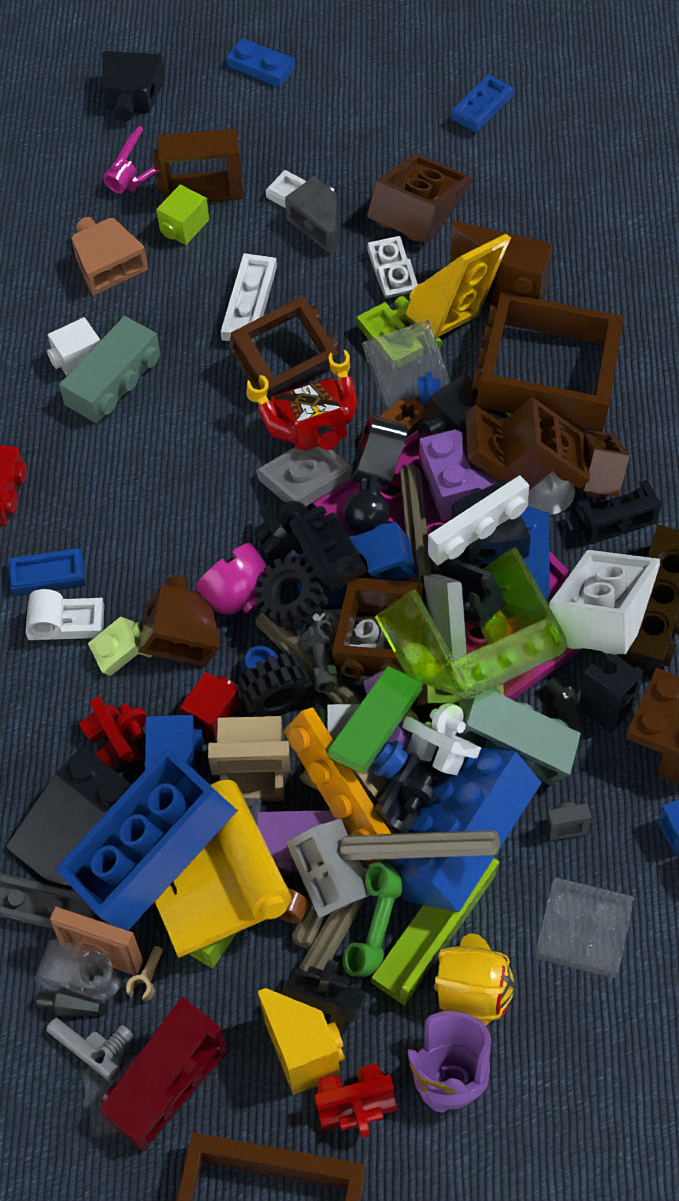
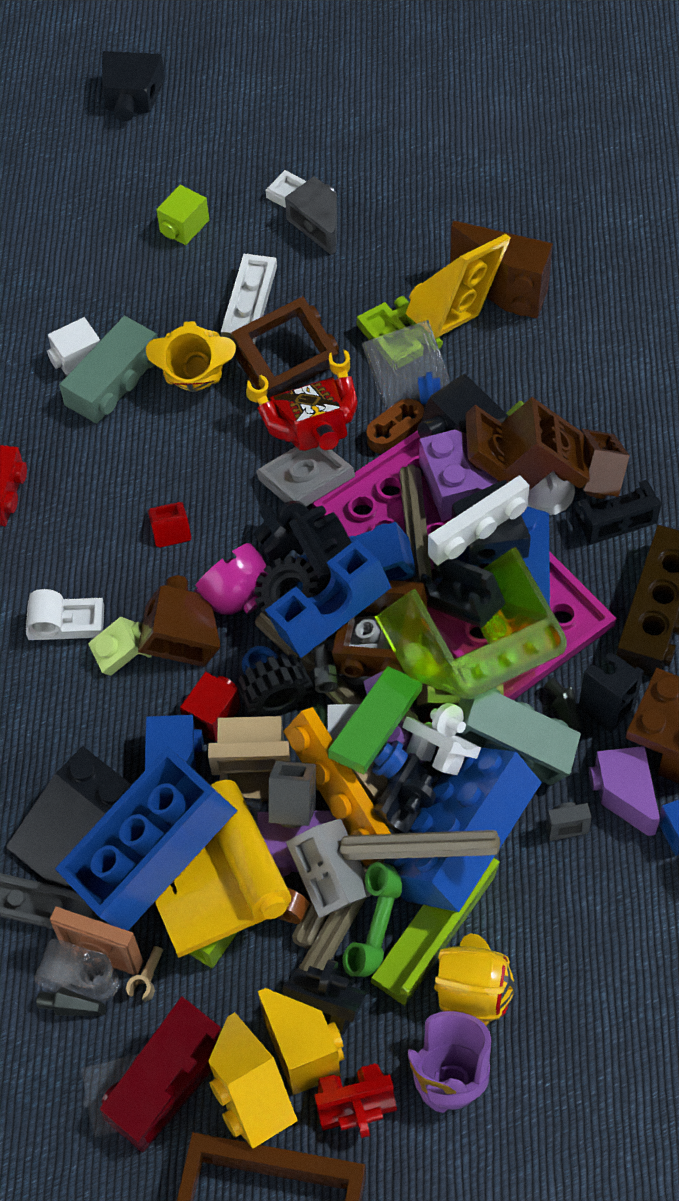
blue tile [8,548,86,596] -> none
light grey hose [47,1018,133,1081] -> none
nougat torso [71,217,148,296] -> none
red hips [79,696,148,770] -> none
dark pink plant [103,126,171,194] -> none
reddish brown window [152,128,244,202] -> none
blue plate [226,38,296,88] -> none
black beam [343,415,407,535] -> none
reddish brown slope [367,153,473,242] -> none
white slope [367,236,418,299] -> none
light grey tile [424,574,467,661] -> none
blue plate [451,74,514,133] -> none
reddish brown window [472,292,624,432] -> none
clear plate [535,877,634,979] -> none
white slope [549,550,660,655] -> none
none -> yellow piece [146,321,236,392]
none -> red slope [148,502,191,547]
none -> yellow slope [208,1012,298,1149]
none -> blue arch [265,539,392,658]
none -> dark grey brick [269,761,316,828]
none -> medium lavender slope [589,746,660,836]

